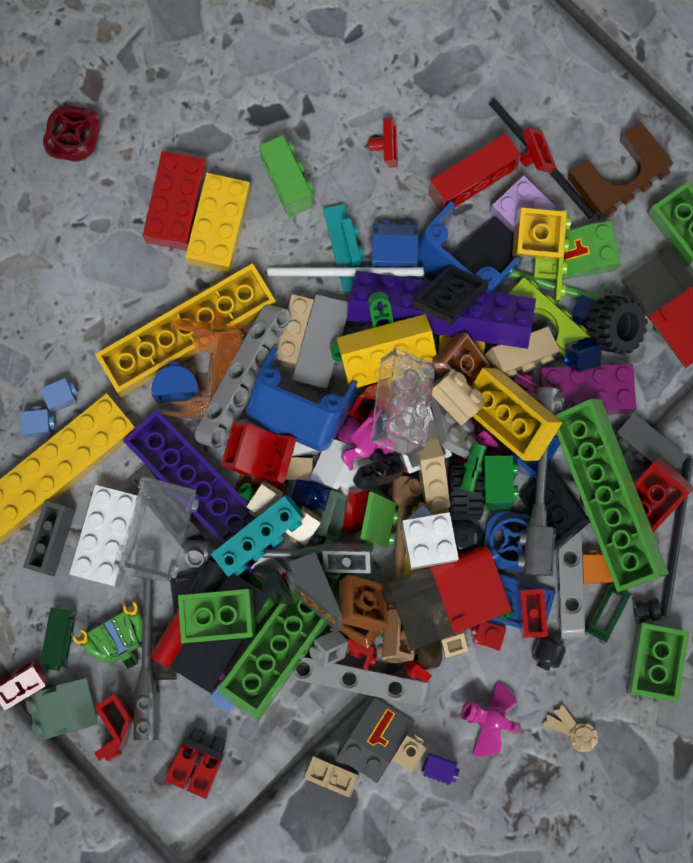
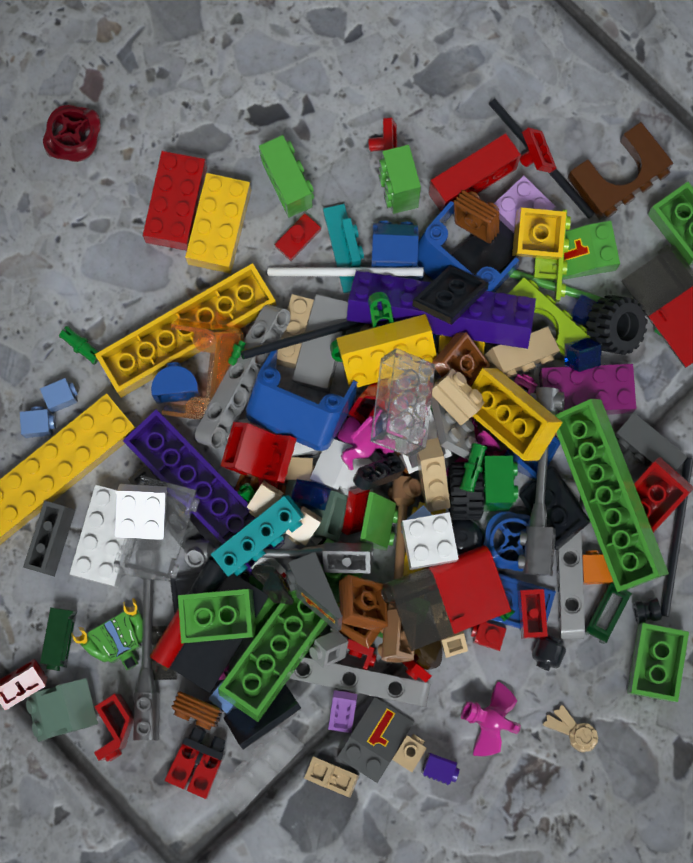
none -> green pin [59,326,99,365]
none -> white brick [115,484,167,540]
none -> dark orange brick [171,691,223,730]
none -> black tile [224,684,301,750]
none -> green piece [228,340,246,366]
none -> black piece [240,320,367,360]
none -> red tile [274,213,321,261]
none -> medium lavender tile [328,690,357,733]
none -> bright green brick [378,145,421,214]
none -> dark orange brick [454,190,499,243]

